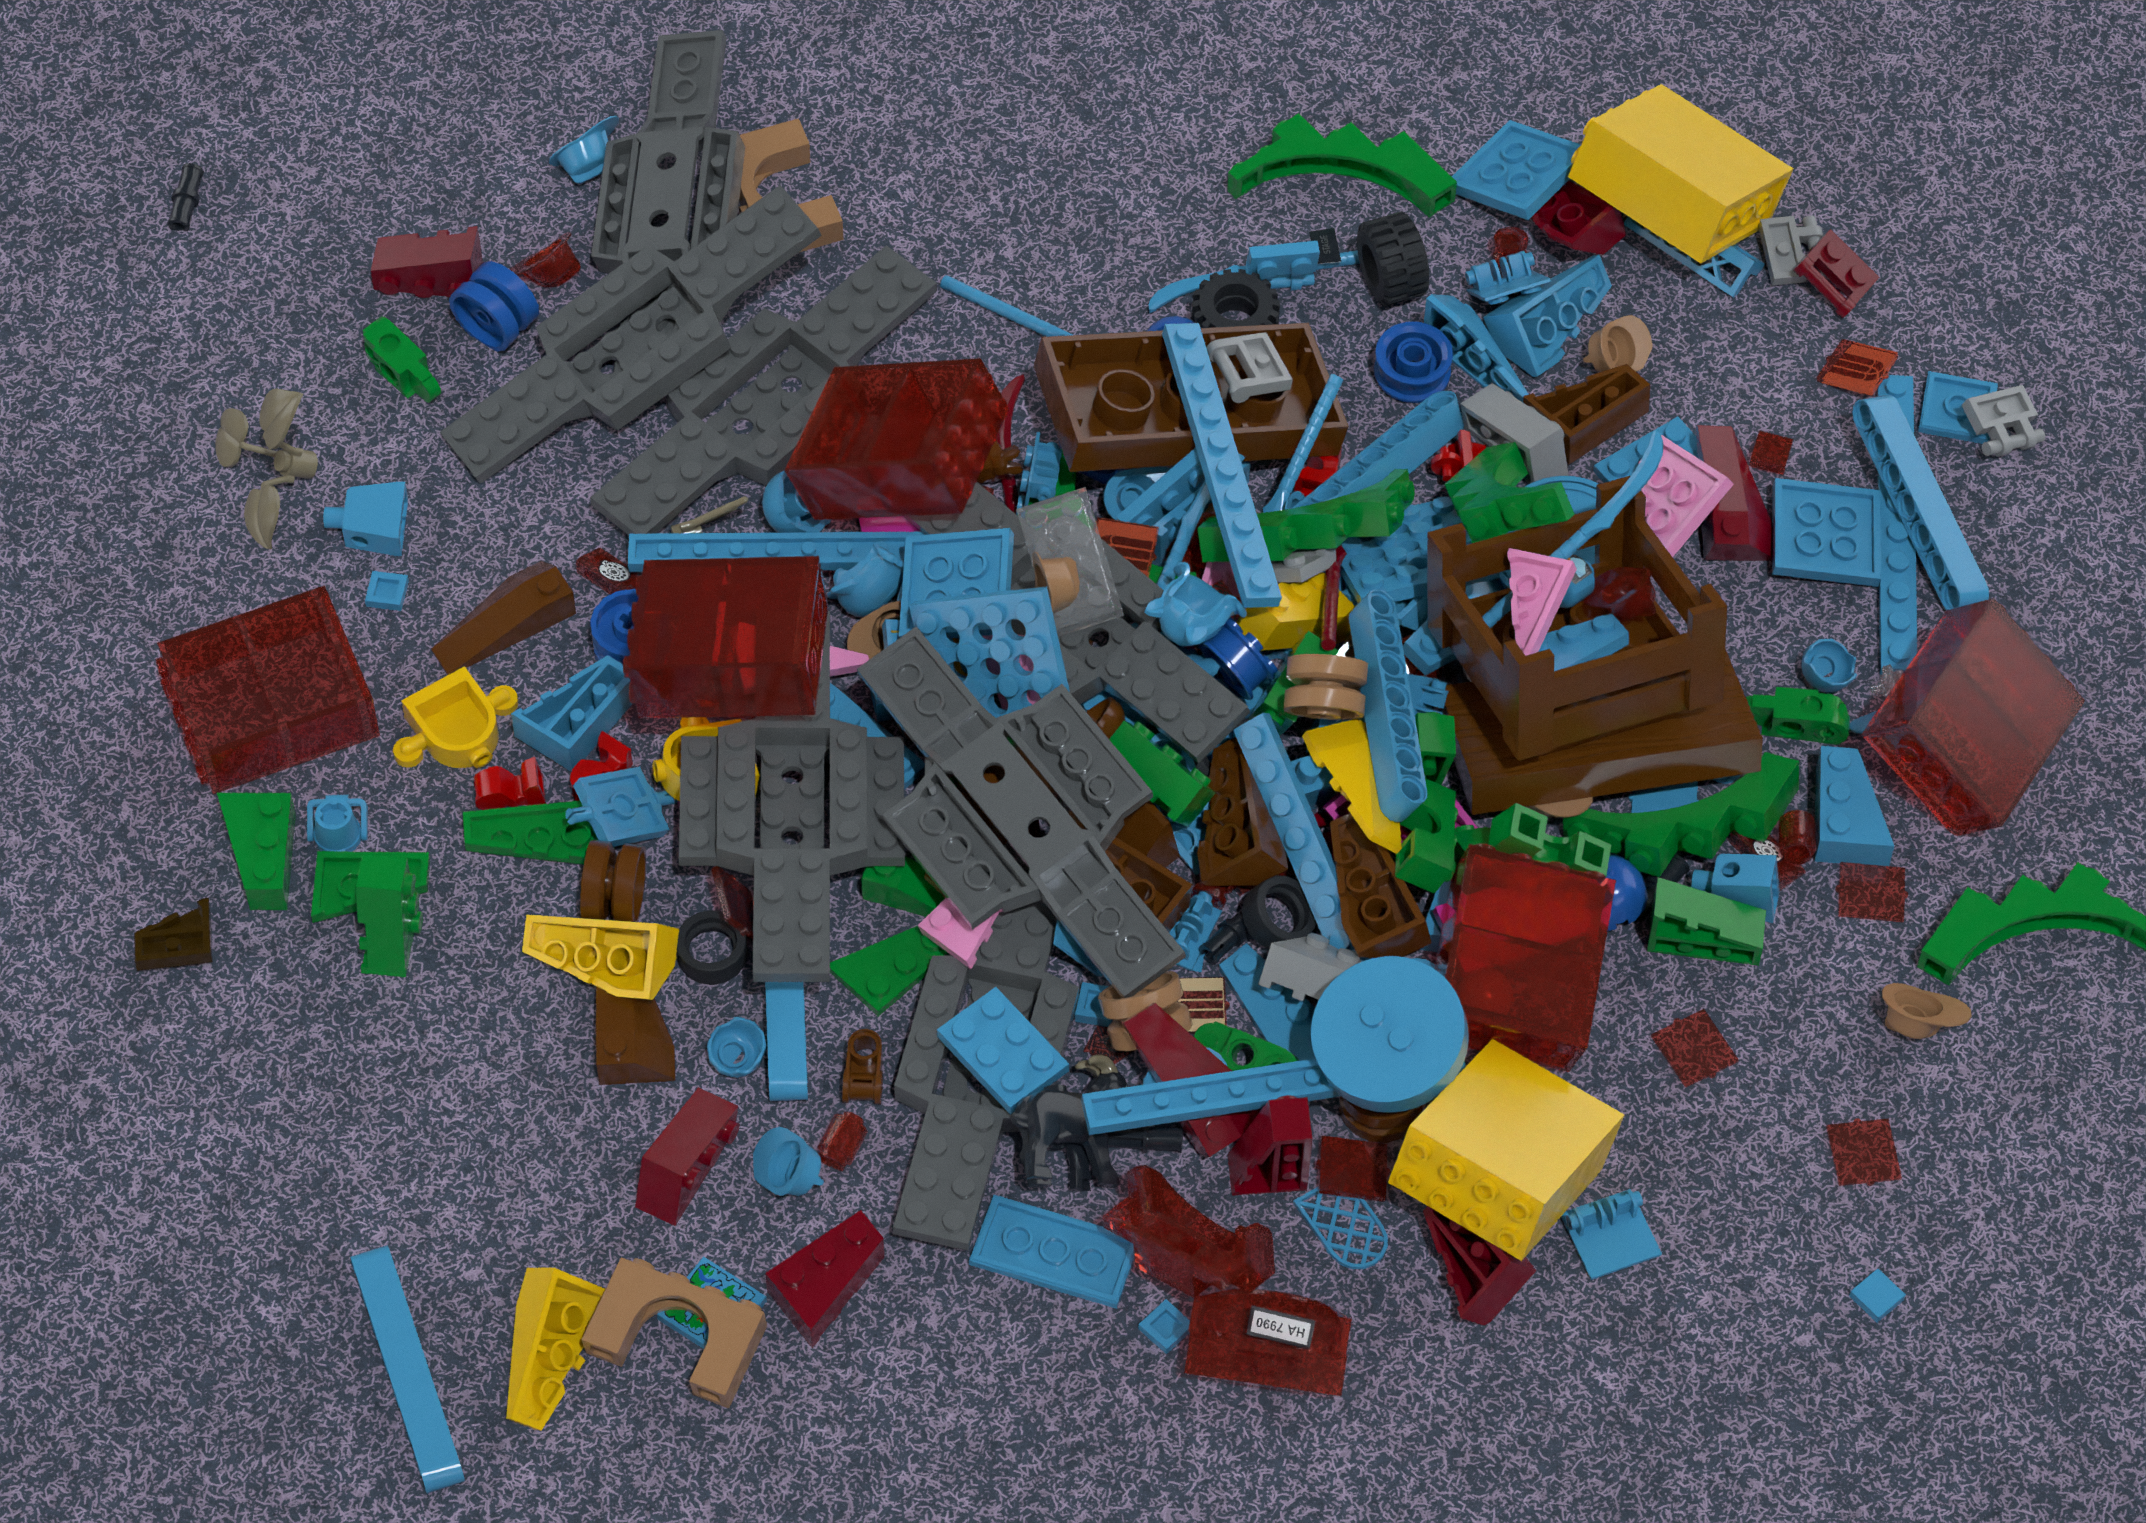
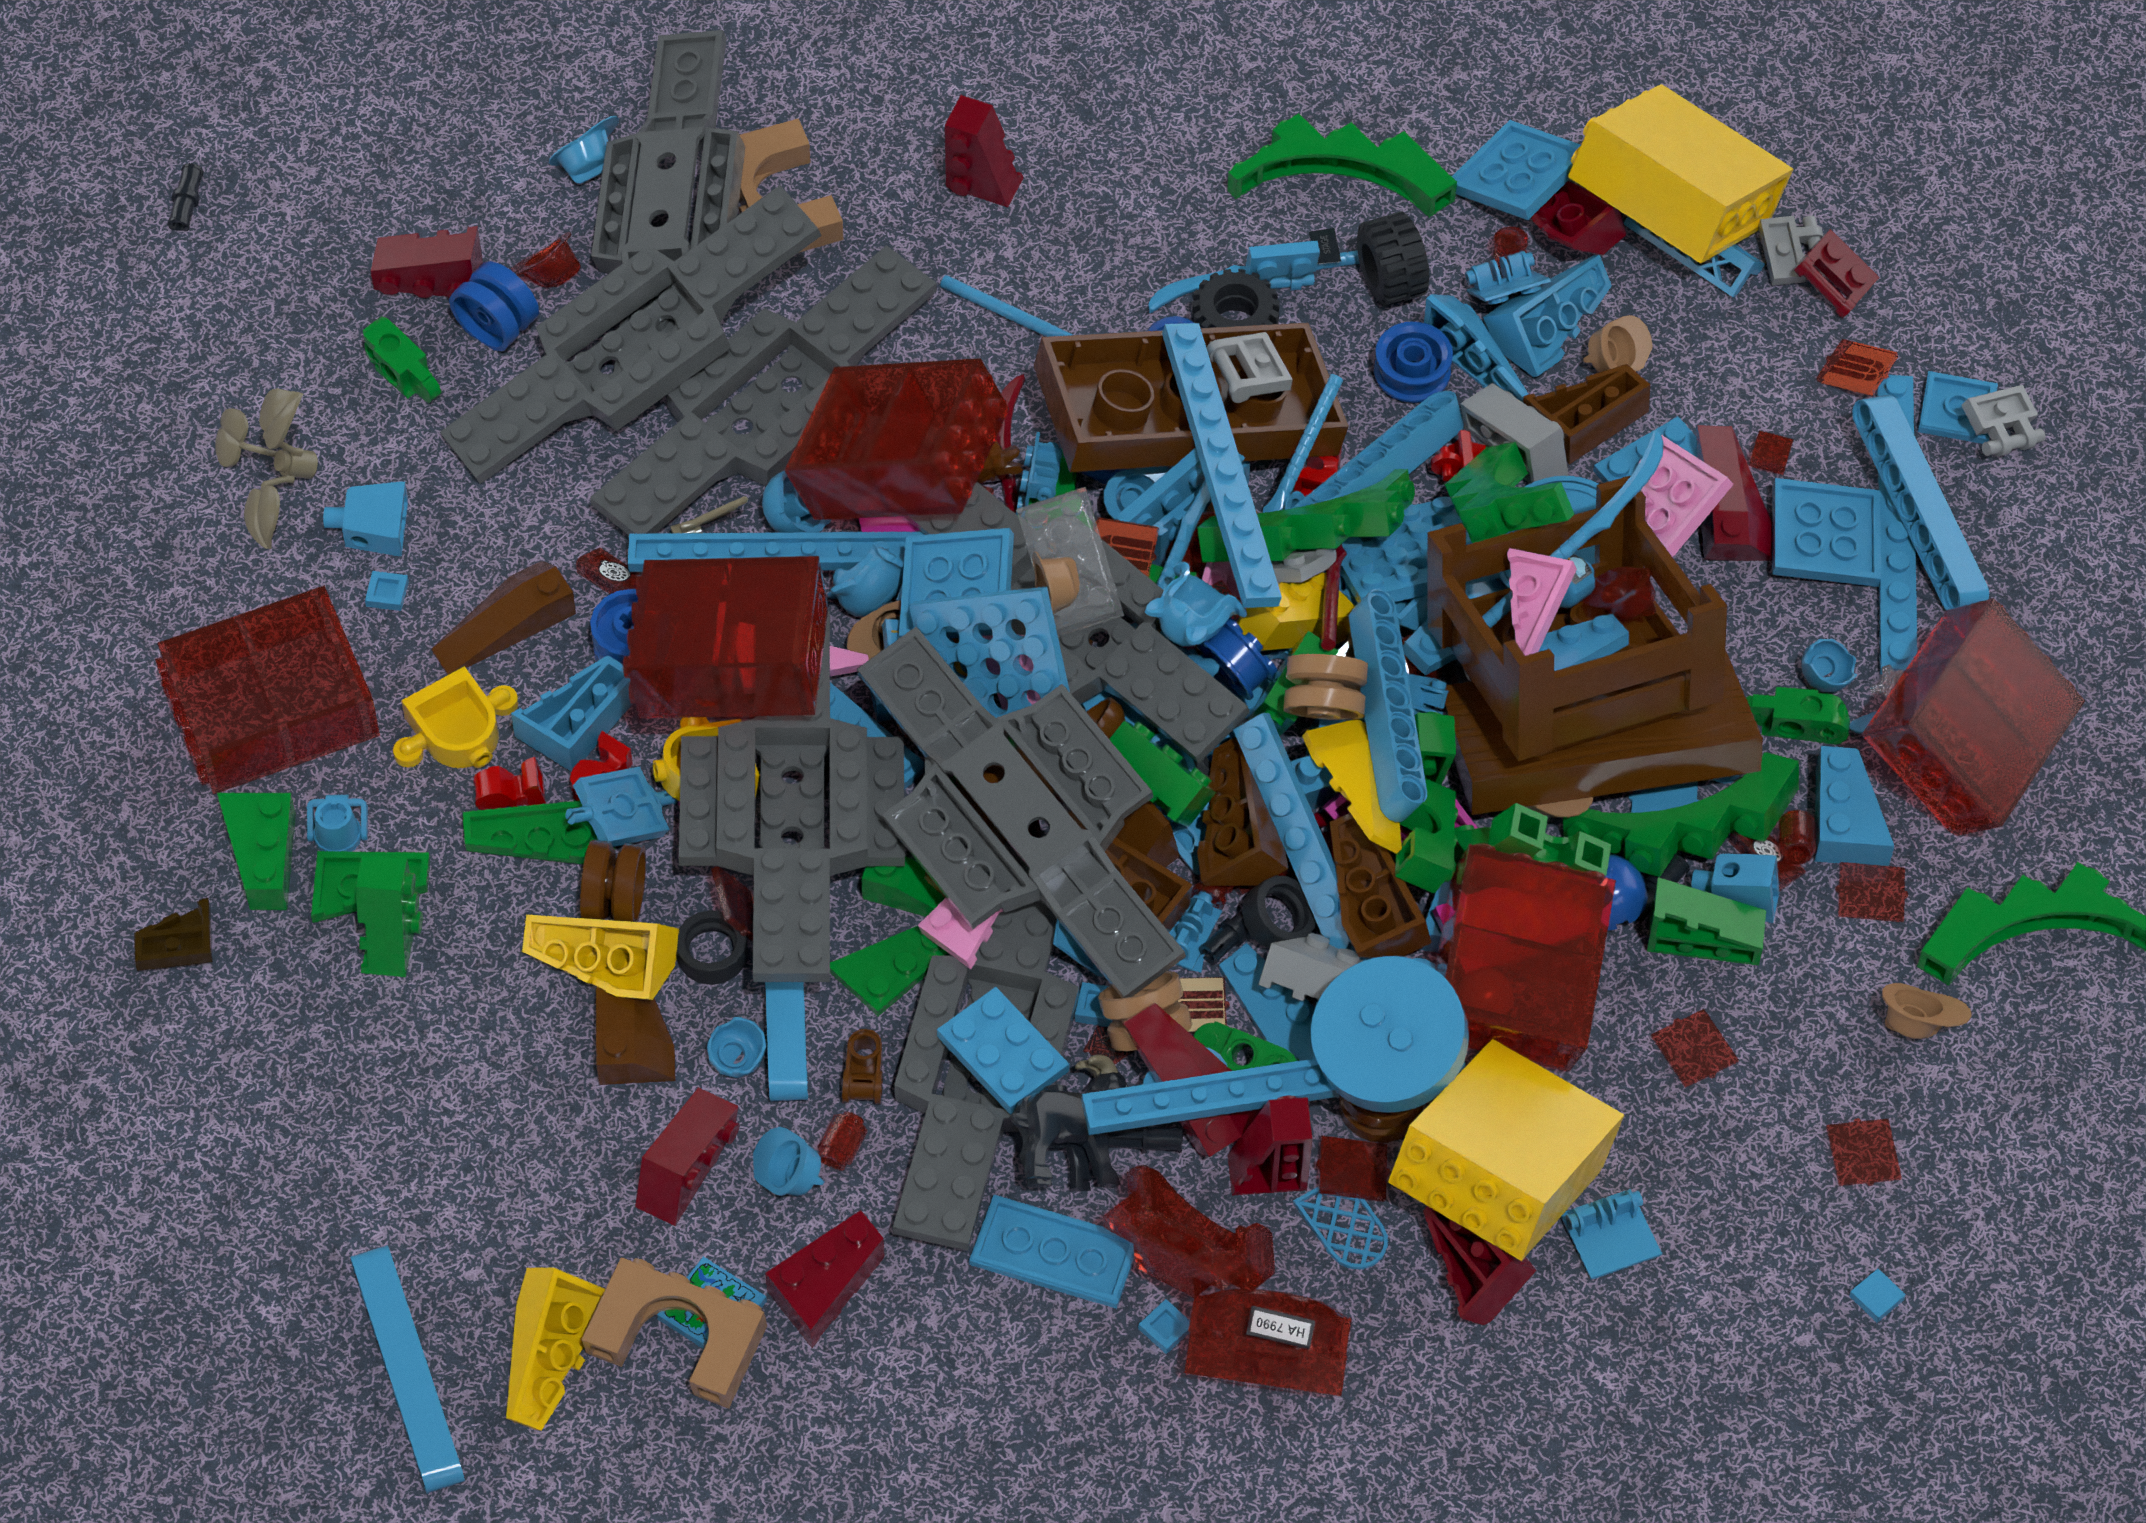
none -> dark red wedge [945,95,1024,208]

